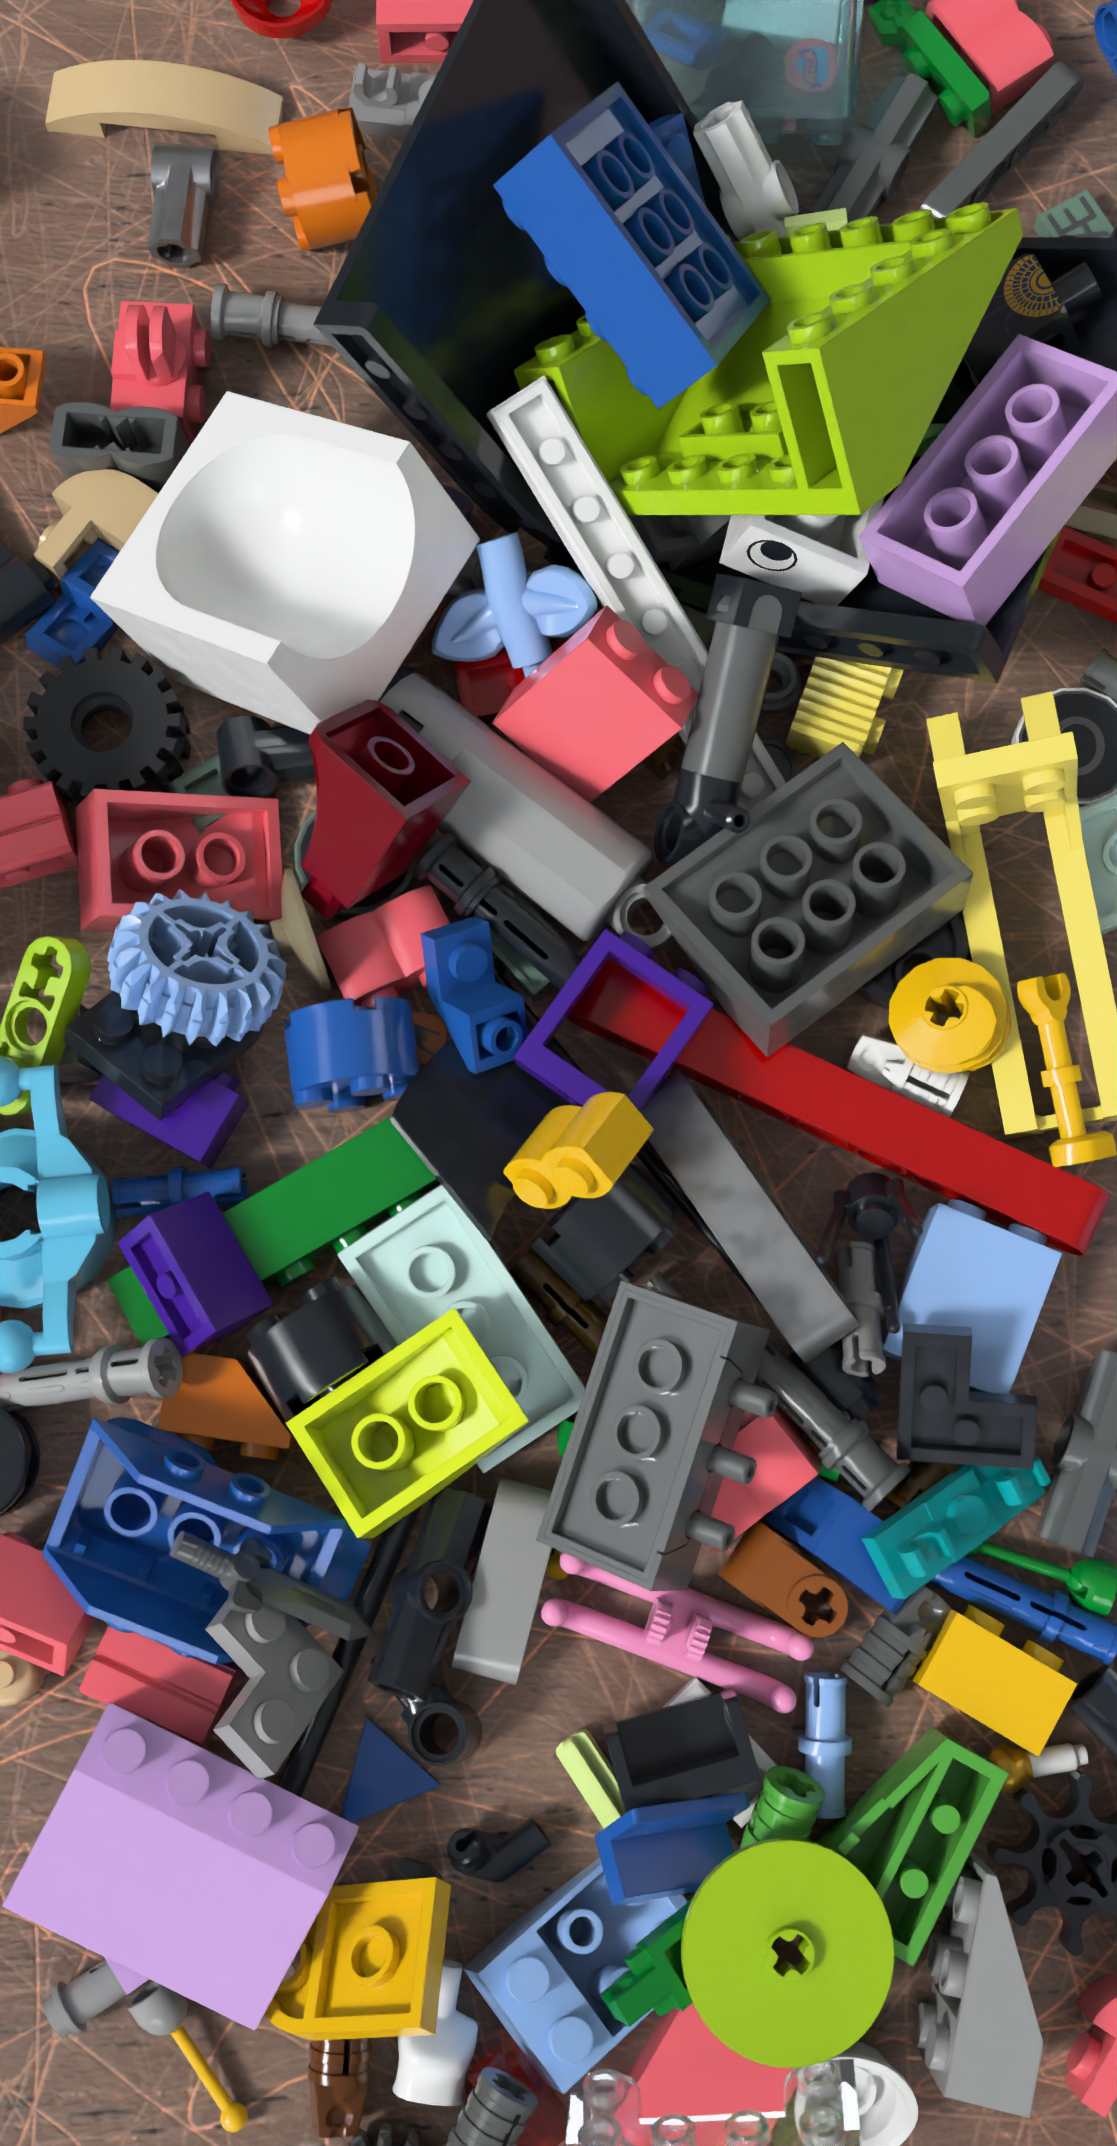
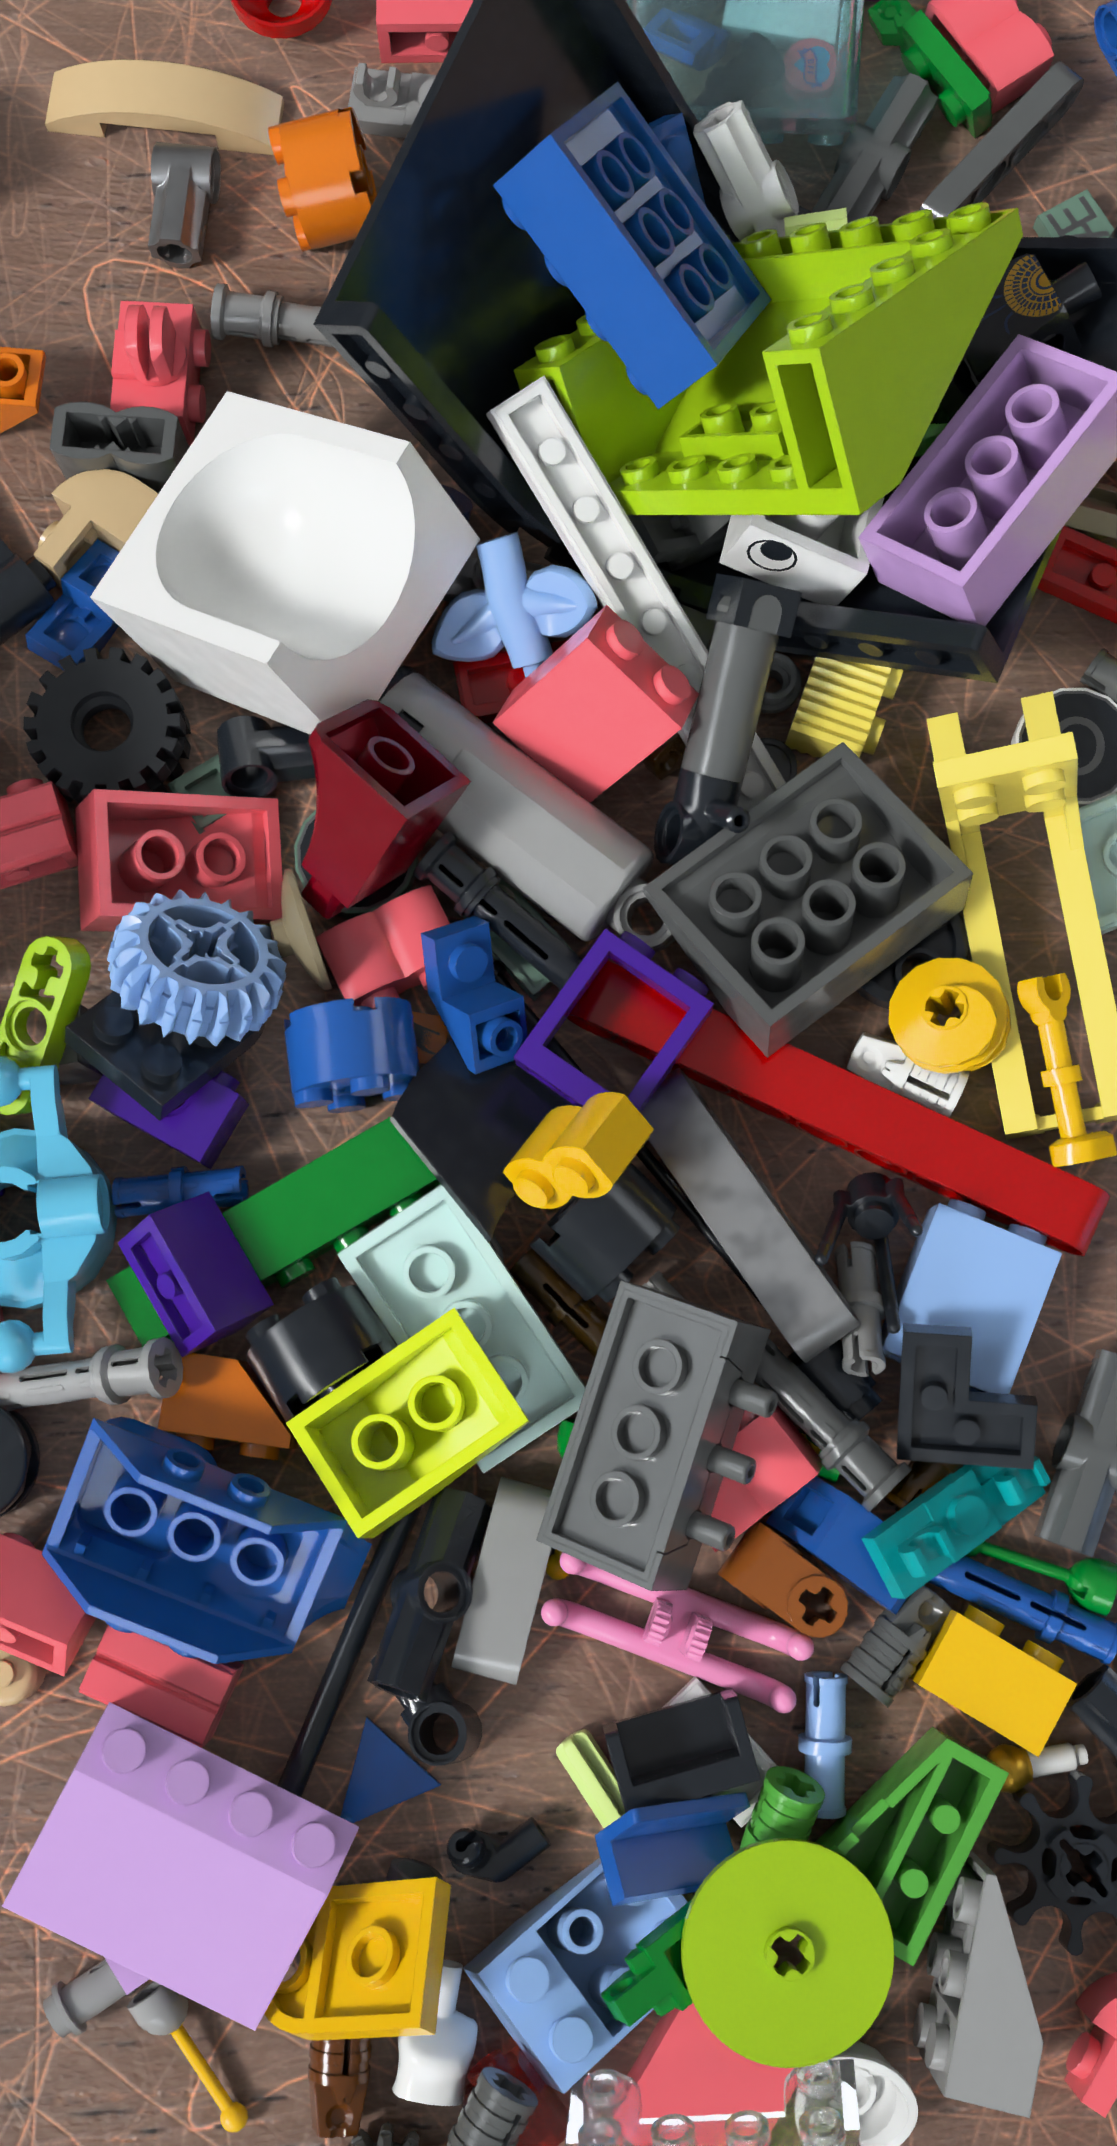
dark grey sword [170,1531,377,1641] -> none
light grey plate [205,1589,344,1779] -> none

